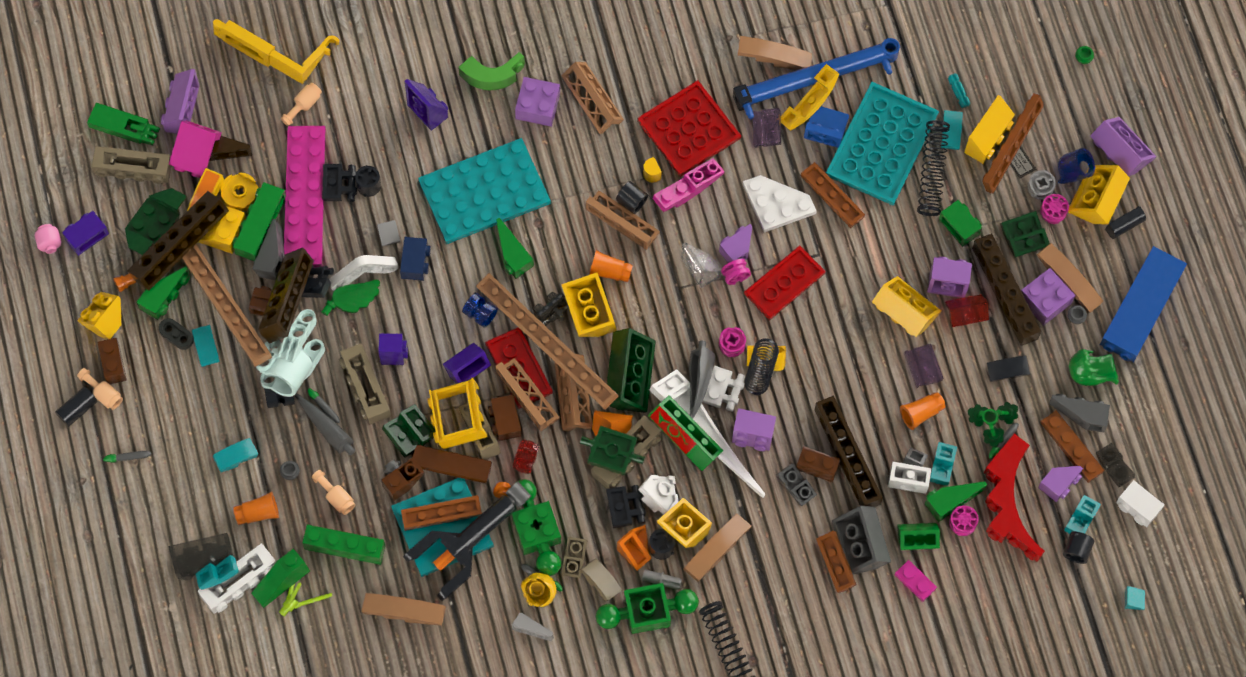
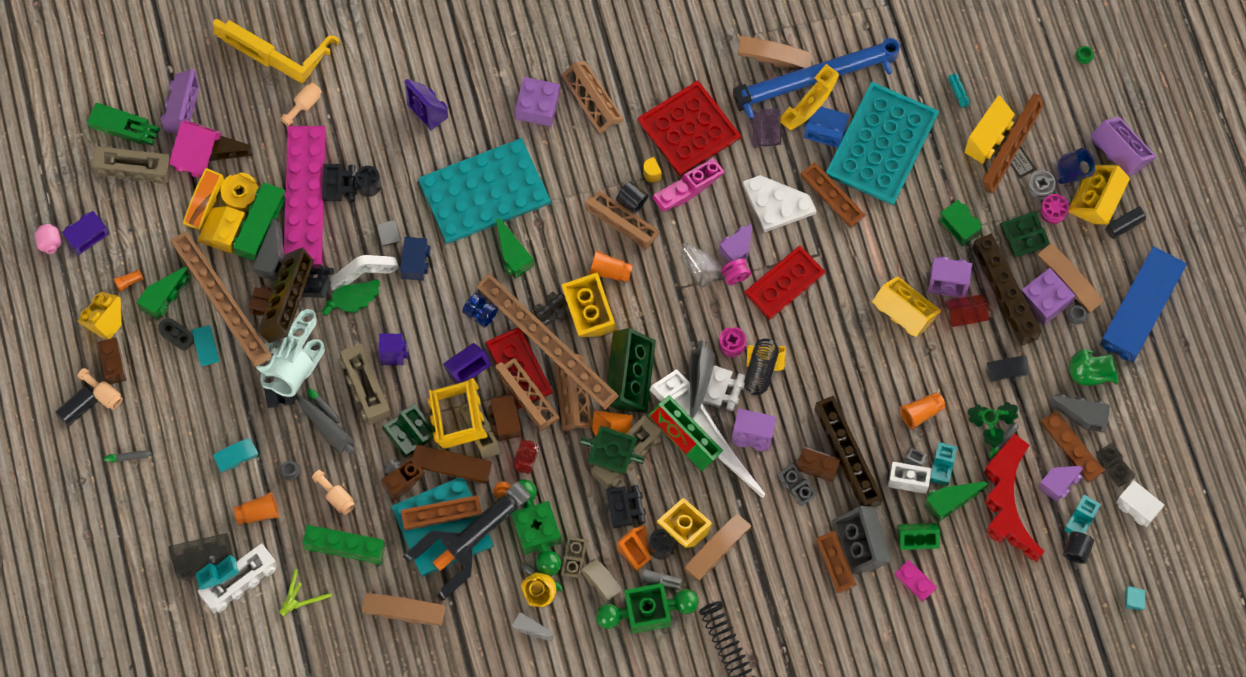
dark green piece [125,188,187,255] -> none
dark brown brick [127,191,229,291] -> none
green slope [251,548,310,608] -> none
bright green arch [458,52,525,90] -> none
white plate [638,475,679,515] -> none
clear purple plate [904,344,943,388] -> none
black piece [917,120,950,216] -> none
teal slope [941,110,963,150] -> none
dark pink wheel [949,505,978,536] -> none

